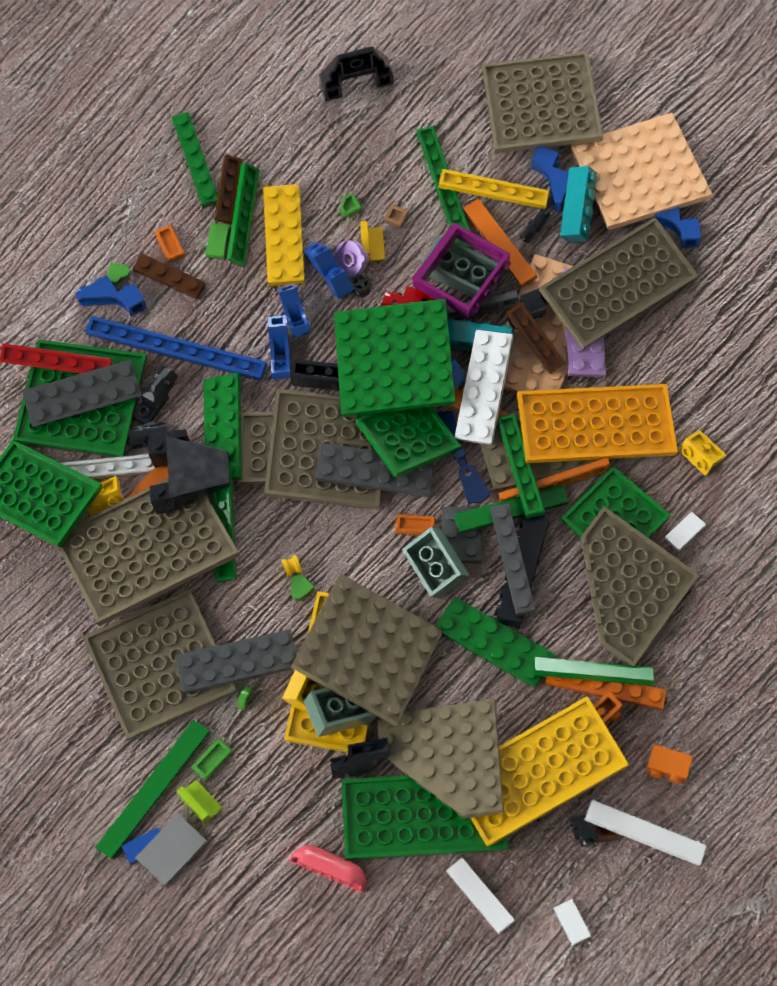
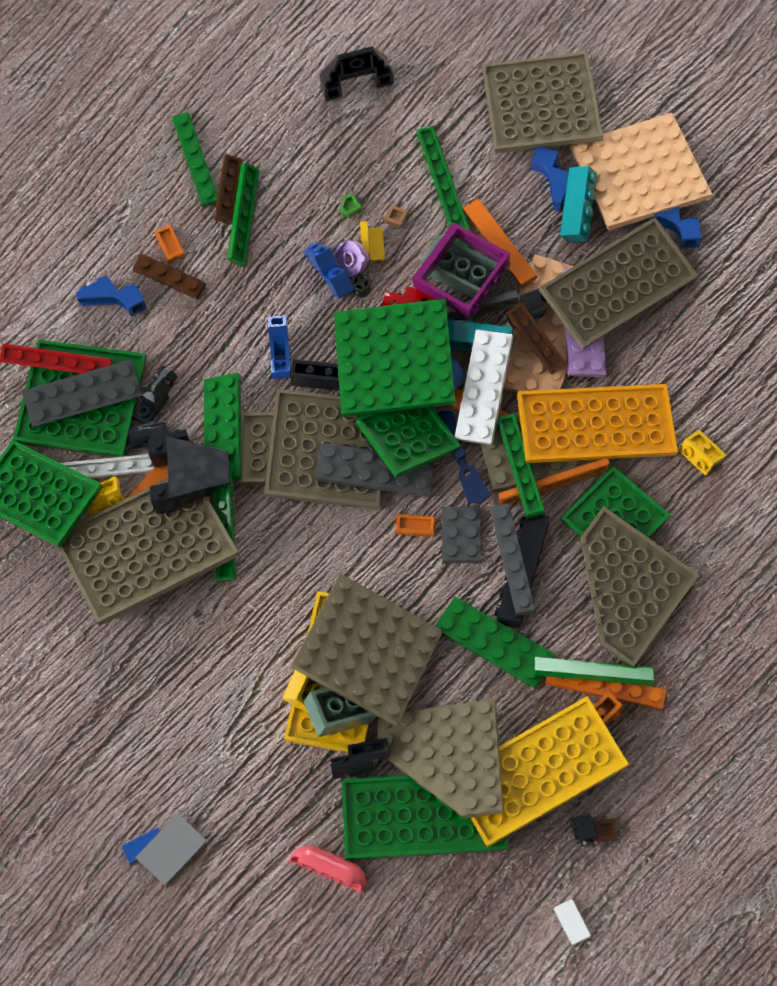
dark tan plate [83,589,237,741] -> none
blue plate [85,316,267,381] -> none
green tile [95,720,210,860] -> none
bright green tile [107,263,130,285] -> none
dark grey plate [175,629,297,694] -> none
lime panel [176,780,222,824] -> none
bright green tile [191,738,234,781] -> none
bright green tile [205,223,229,259] -> none
bright green tile [238,685,253,711] -> none
yellow plate [263,184,305,286] -> none
blue arch [277,284,311,338] -> none
yellow wheel [281,555,302,578] -> none
bright green tile [291,575,314,601] -> none
sand green brick [402,527,470,599] -> none
yellow plate [438,169,549,209] -> none
white tile [446,858,515,934] -> none
green tile [453,485,569,534] -> none
black pin [519,208,550,243] -> none
white tile [585,800,707,866] -> none
orange brick [646,744,693,784] -> none
white tile [665,512,706,552] -> none

